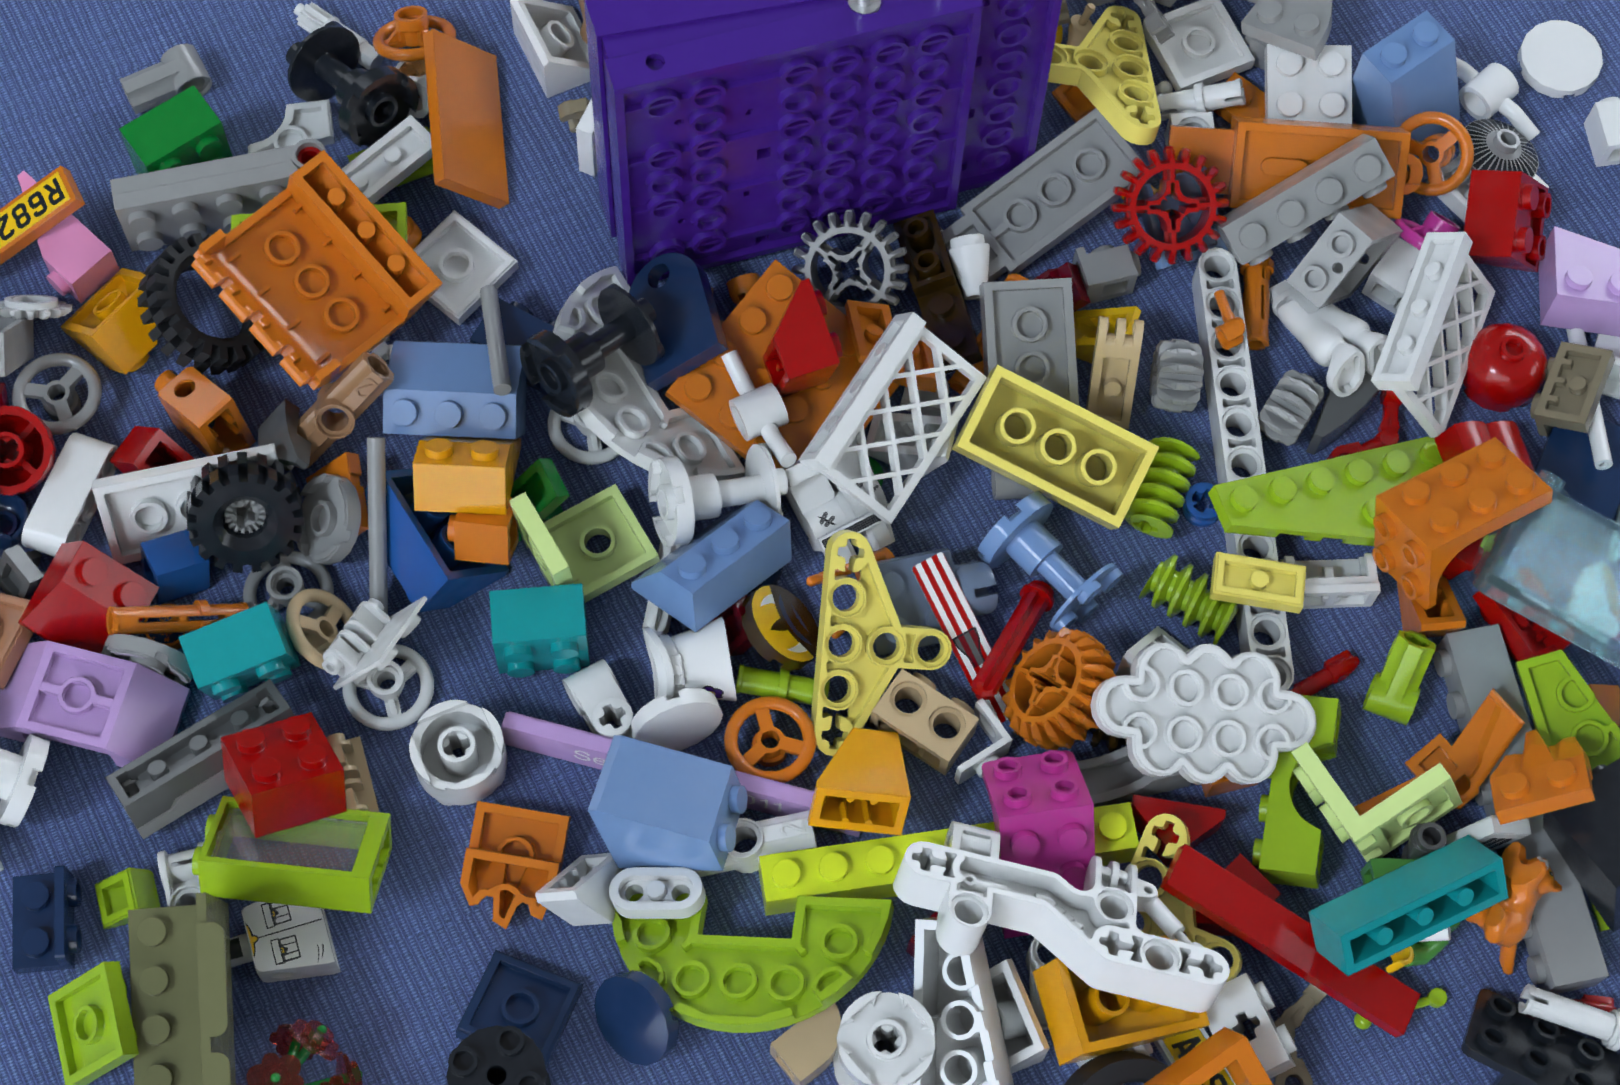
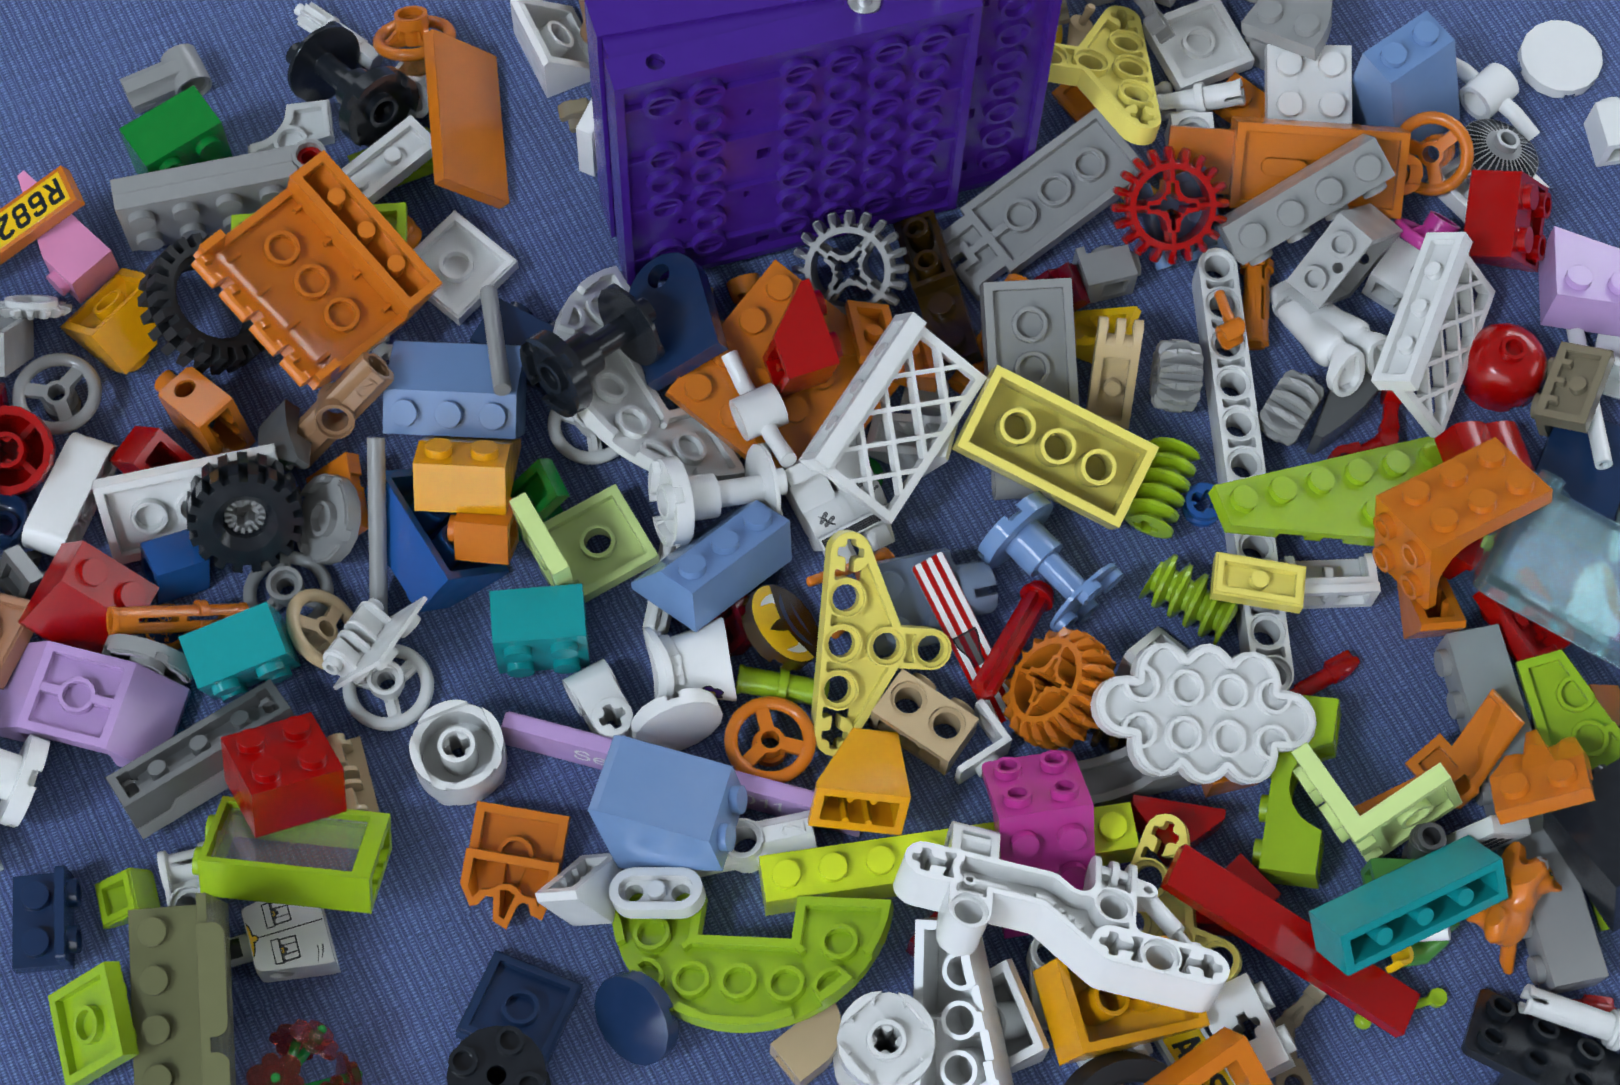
white cone [947,234,990,300] -> none
lime piece [1362,630,1436,726] -> none

